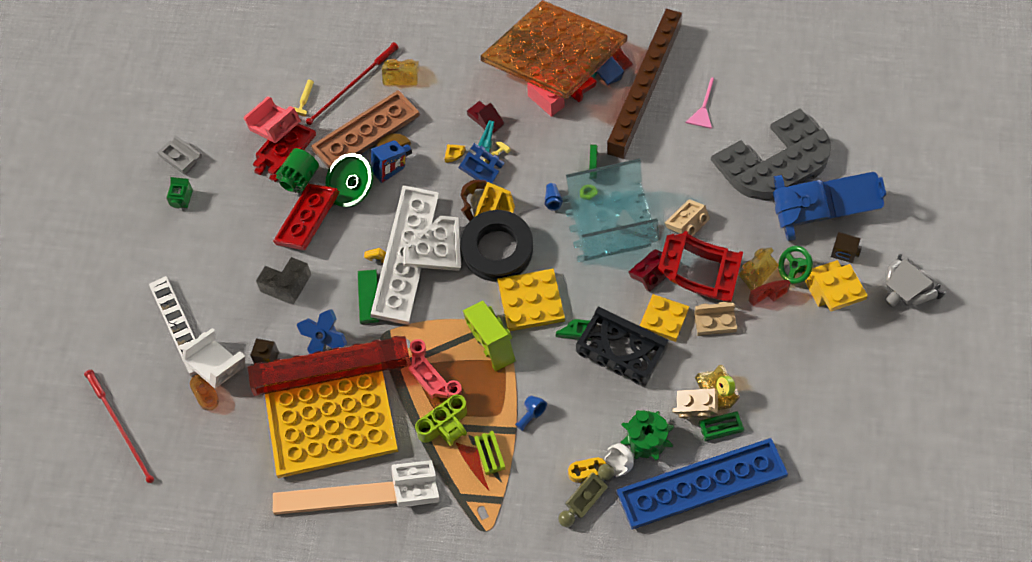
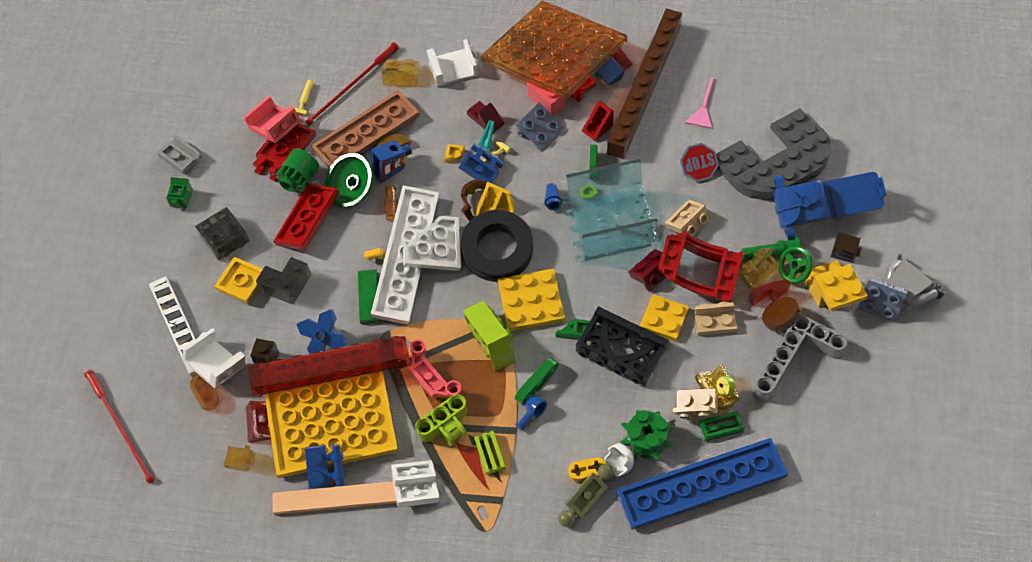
none -> clear smoke brick [195,207,249,261]
none -> yellow plate [214,257,268,304]
none -> clear yellow bracket [224,445,255,471]
none -> clear red slope [246,401,271,443]
none -> blue plate [305,444,345,489]
none -> clear orange pin [384,185,398,222]
none -> white panel [426,39,479,87]
none -> green beam [514,357,559,406]
none -> sand blue hinge [516,102,564,151]
none -> red slope [581,100,614,141]
none -> piece [680,143,719,182]
none -> green pin [741,237,801,260]
none -> light grey beam [754,316,847,402]
none -> reddish brown tile [762,297,801,331]
none -> sand blue hinge [858,277,908,322]

